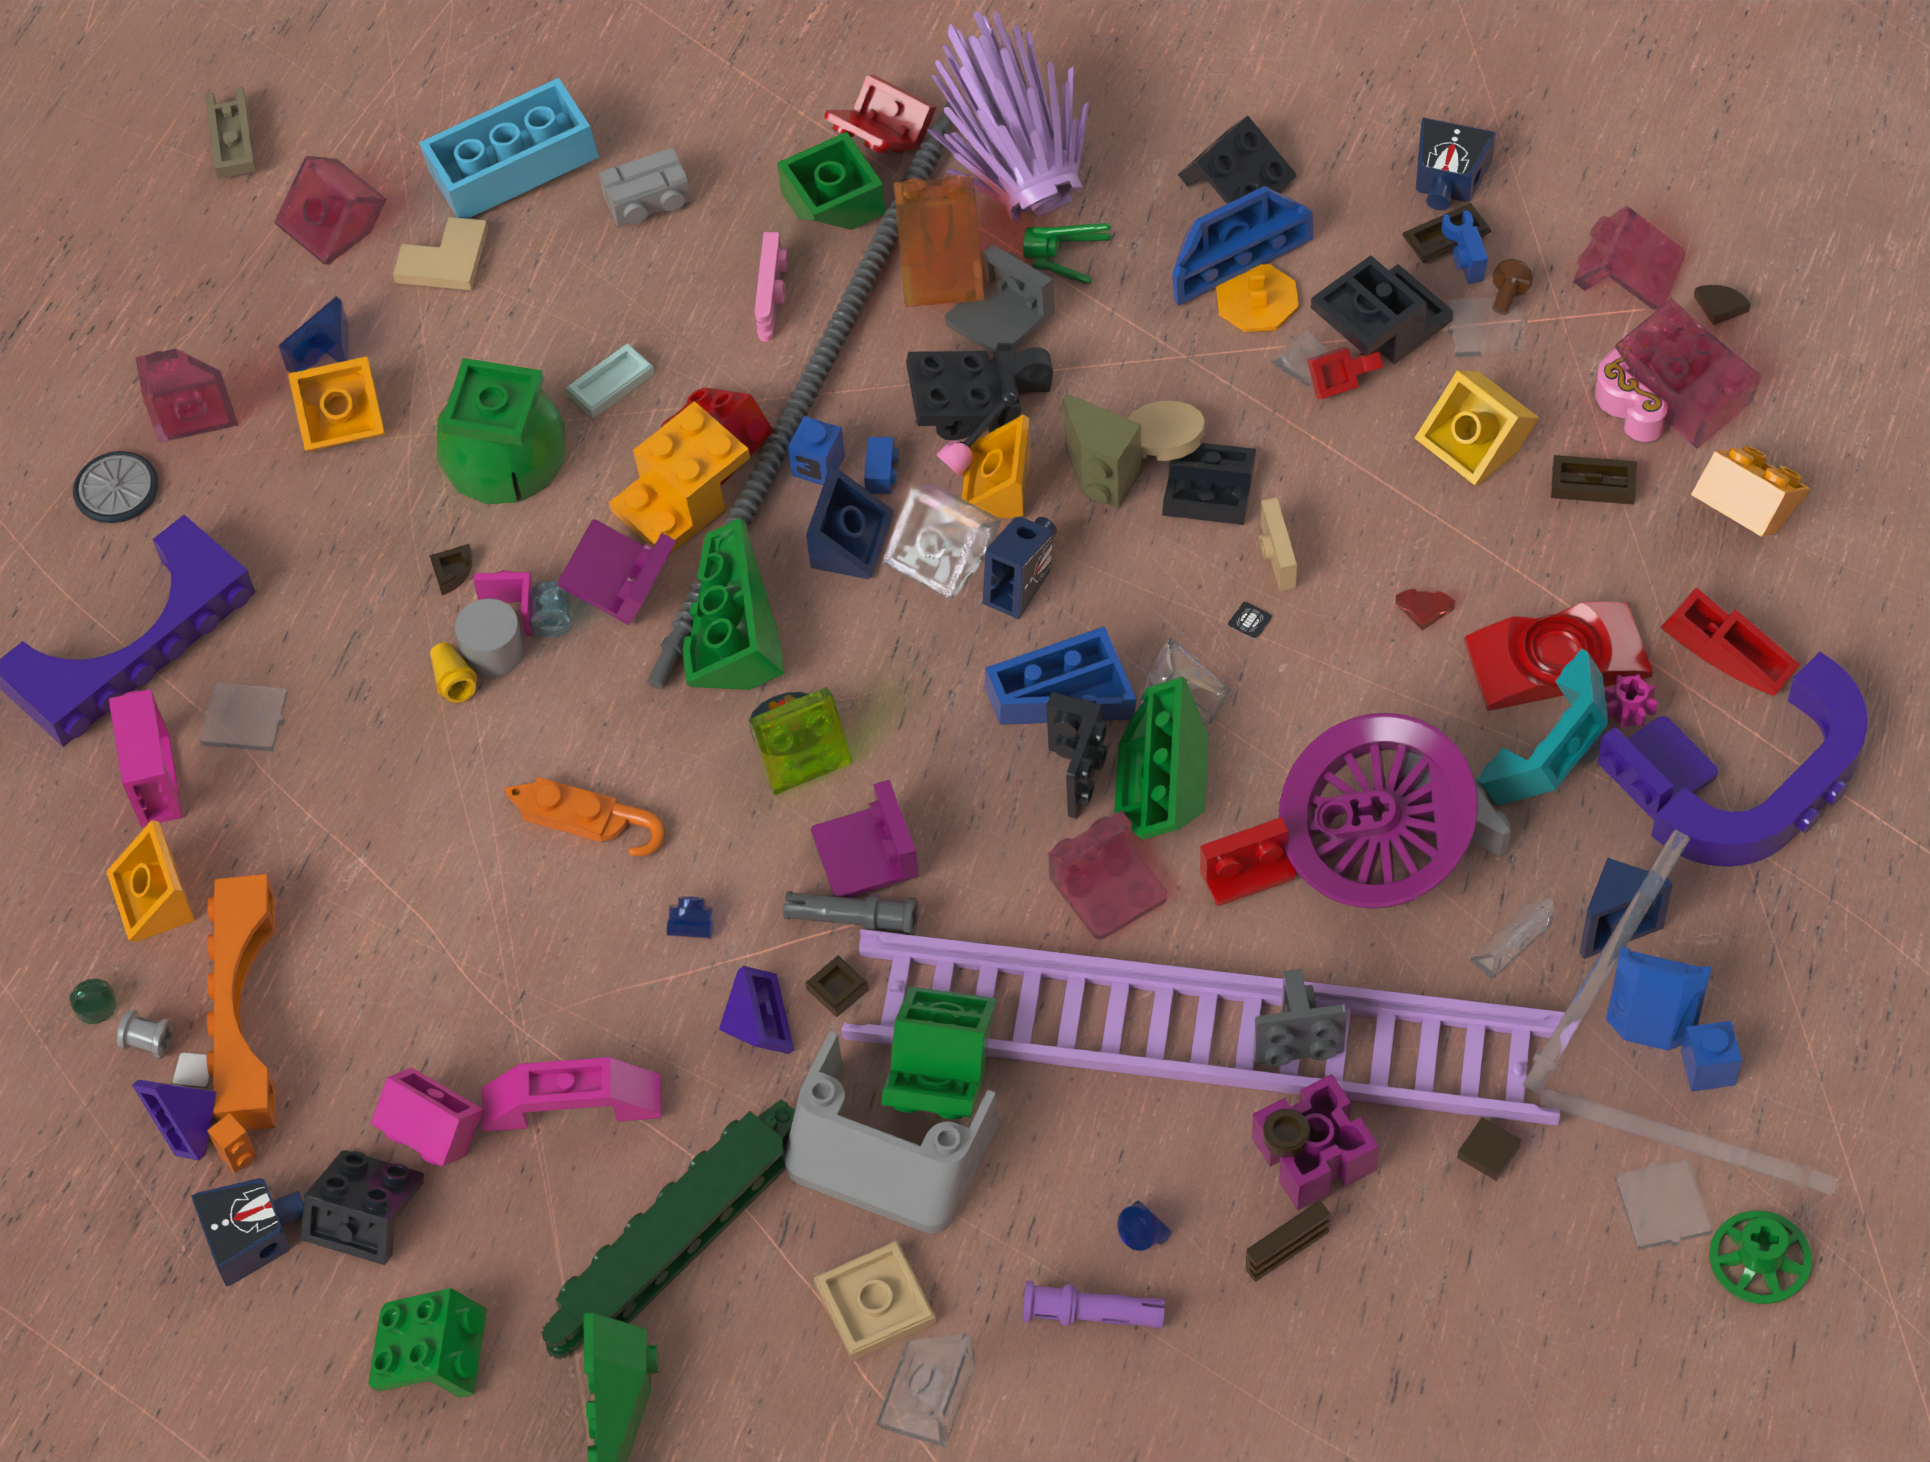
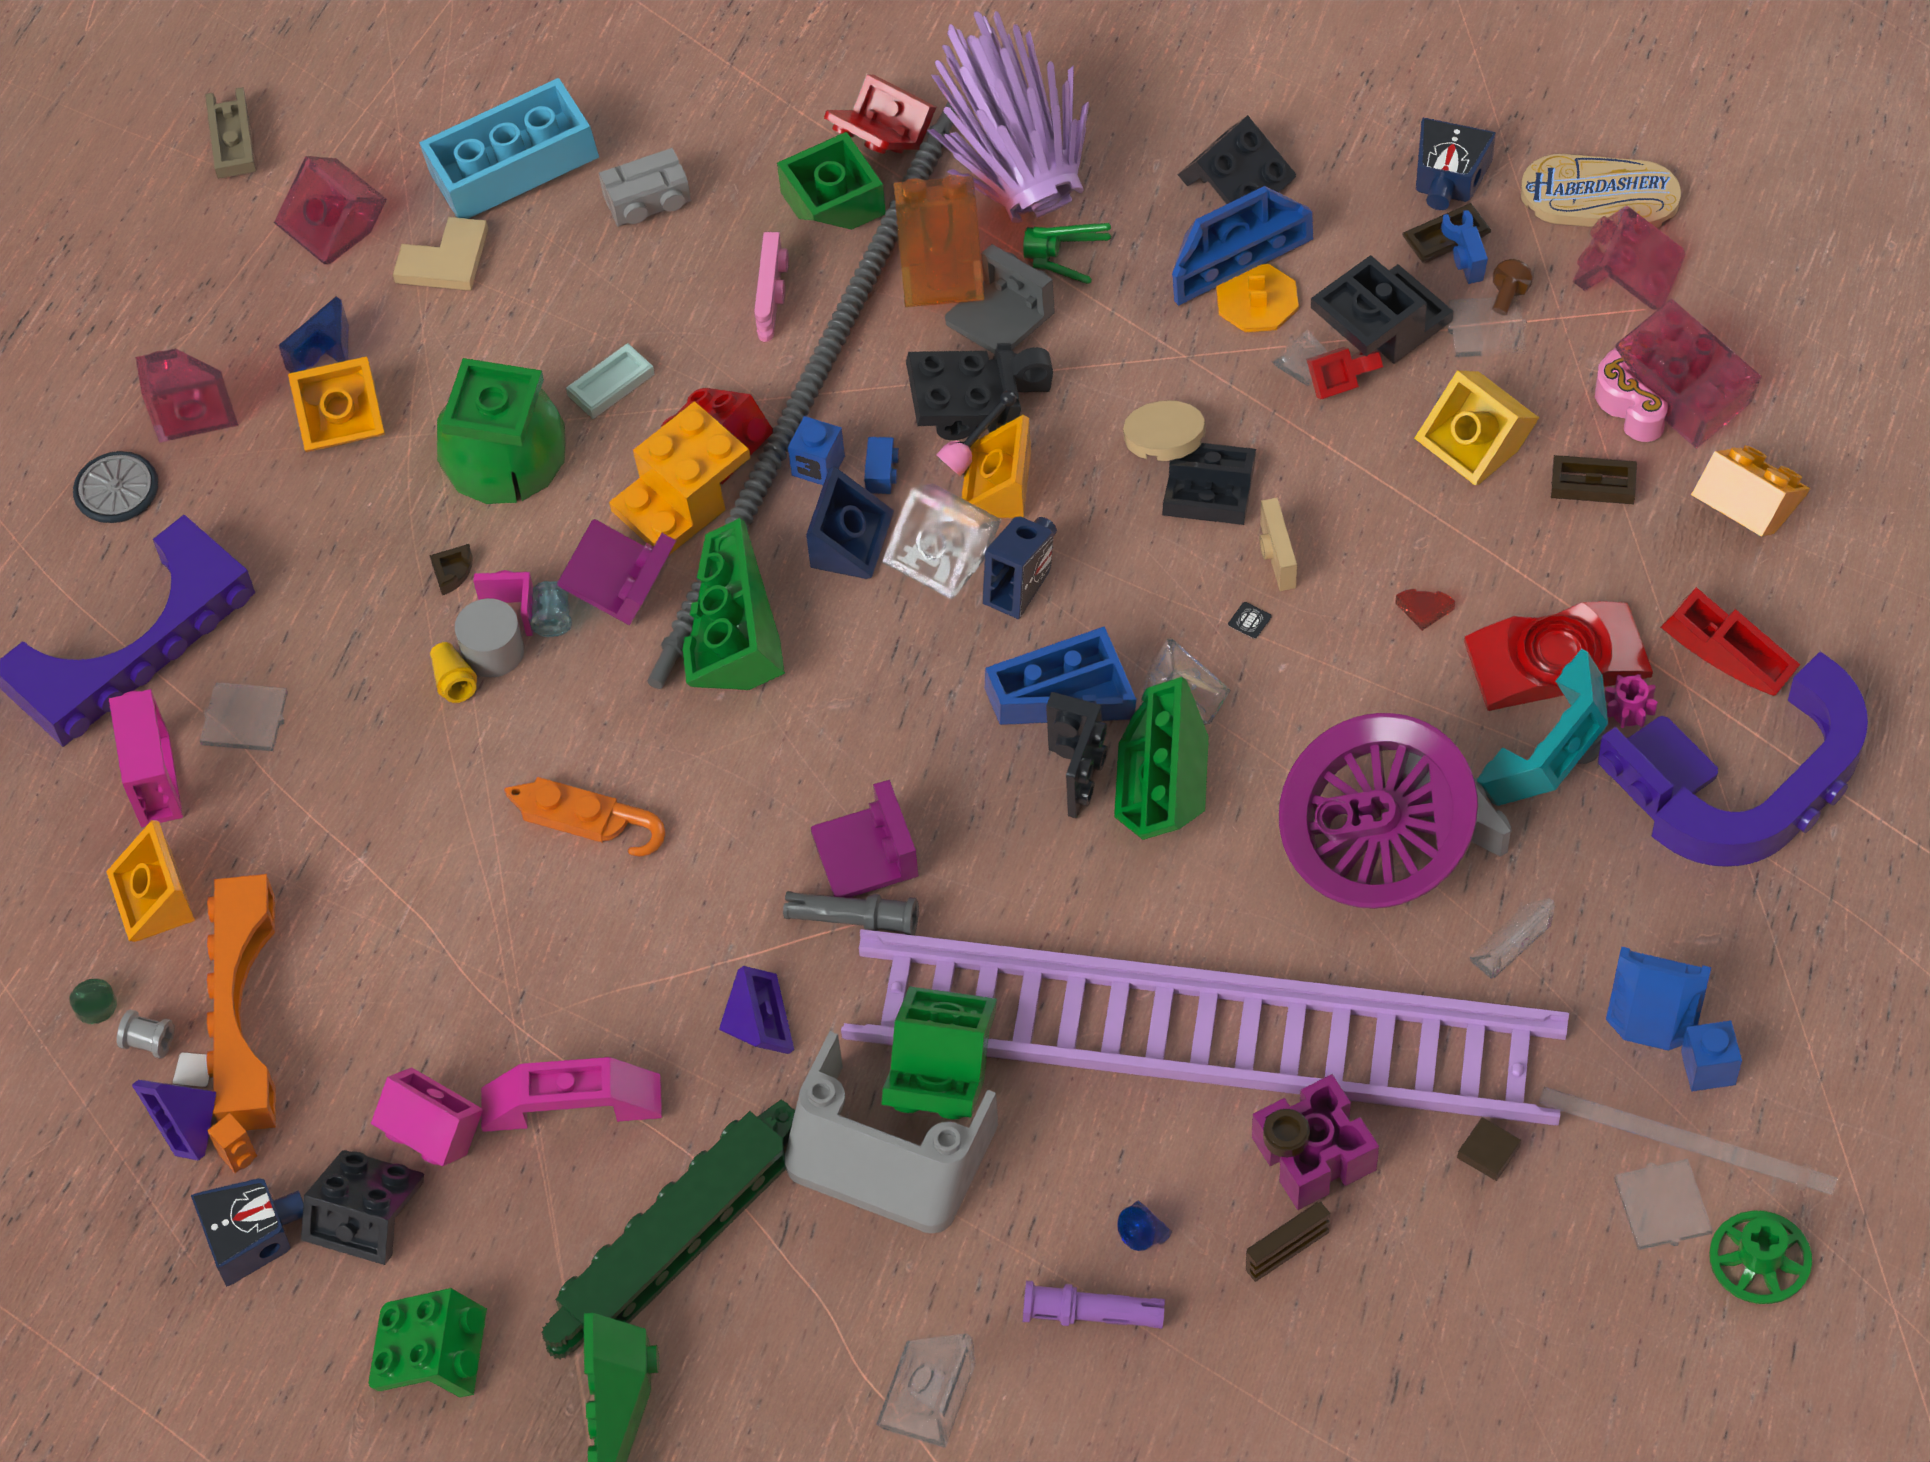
clear blue plate [667,896,713,939] -> none
clear neon green plate [748,687,853,795] -> none
dark brown tile [806,955,869,1017] -> none
tan tile [813,1241,936,1361] -> none
clear pink bracket [1048,810,1167,939] -> none
olive slope [1064,394,1141,509] -> none
red bracket [1200,817,1297,906] -> none
dark grey bracket [1254,969,1347,1066] -> none
clear bar [1522,830,1690,1094] -> none
dark blue slope [1580,858,1673,959] -> none
dark brown tile [1694,285,1751,325] -> none
none -> tan tile [1521,154,1681,231]

